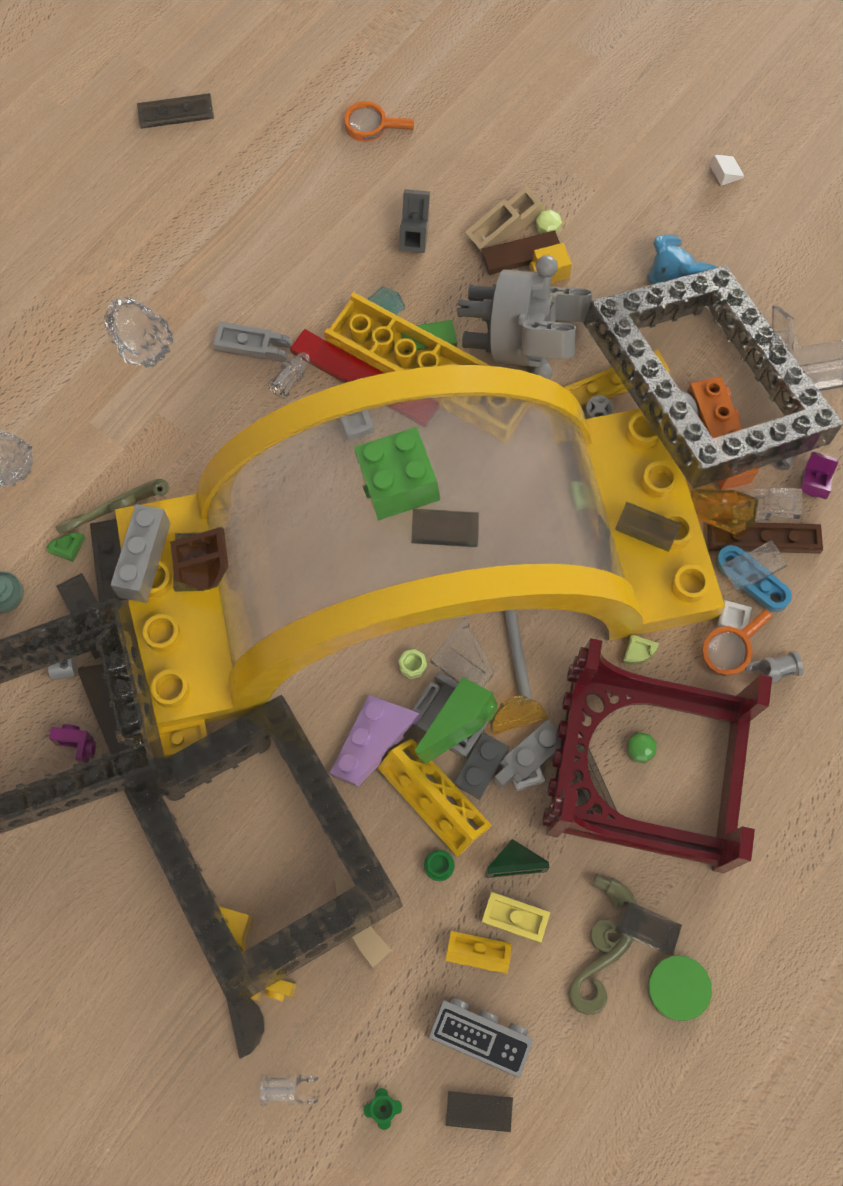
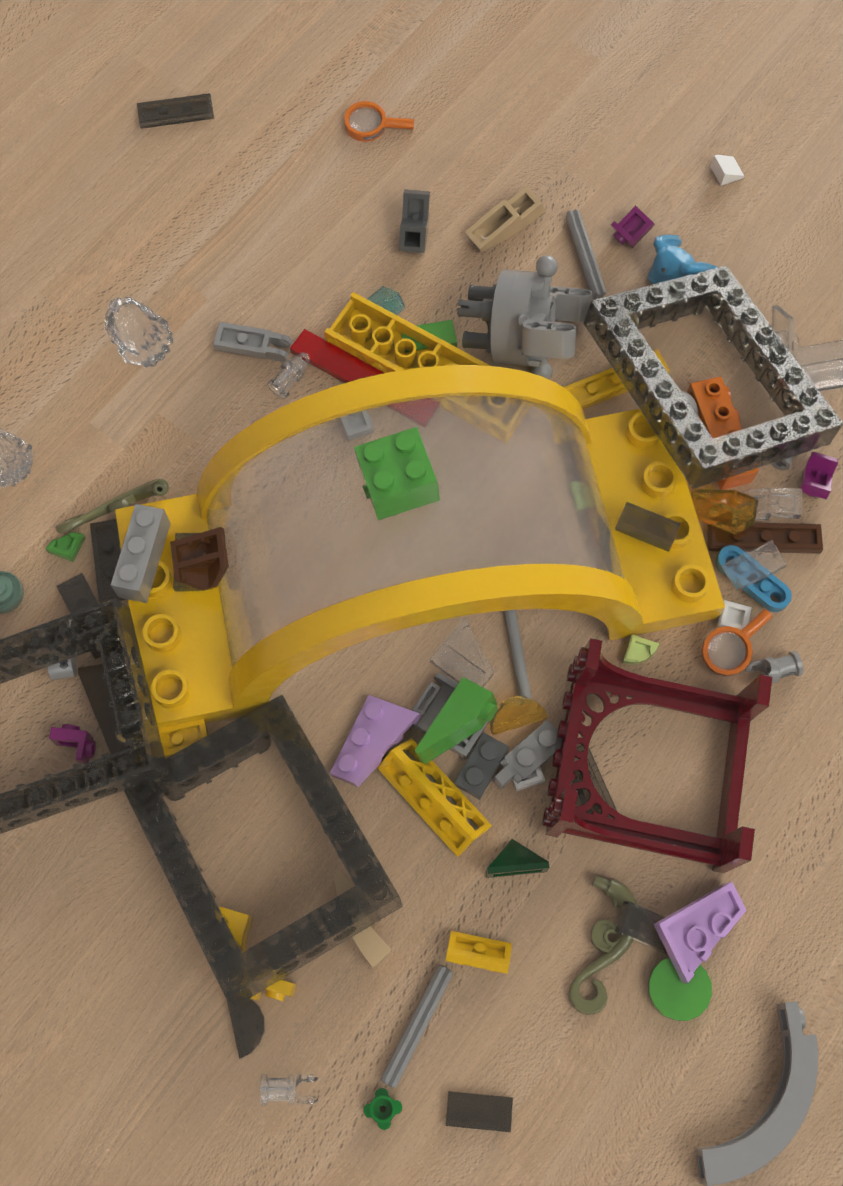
yellowish green tile [398,649,427,680] -> none
clear smoke tile [411,508,479,547] -> none
green plate [424,850,455,882] -> none
brick [429,997,534,1078] -> none
reddish brown tile [481,230,560,275] -> none
light yellow plate [481,892,551,944] -> none
yellow brick [530,243,572,284] -> none
yellowish green tile [536,210,562,234] -> none
light grey wheel [584,395,614,419] -> none
bright green tile [627,733,657,763] -> none
none -> light grey axle [381,965,453,1088]
none -> light grey axle [566,209,606,300]
none -> magenta bracket [611,205,655,248]
none -> lavender wing [654,882,746,983]
none -> light grey arch [695,1002,818,1186]

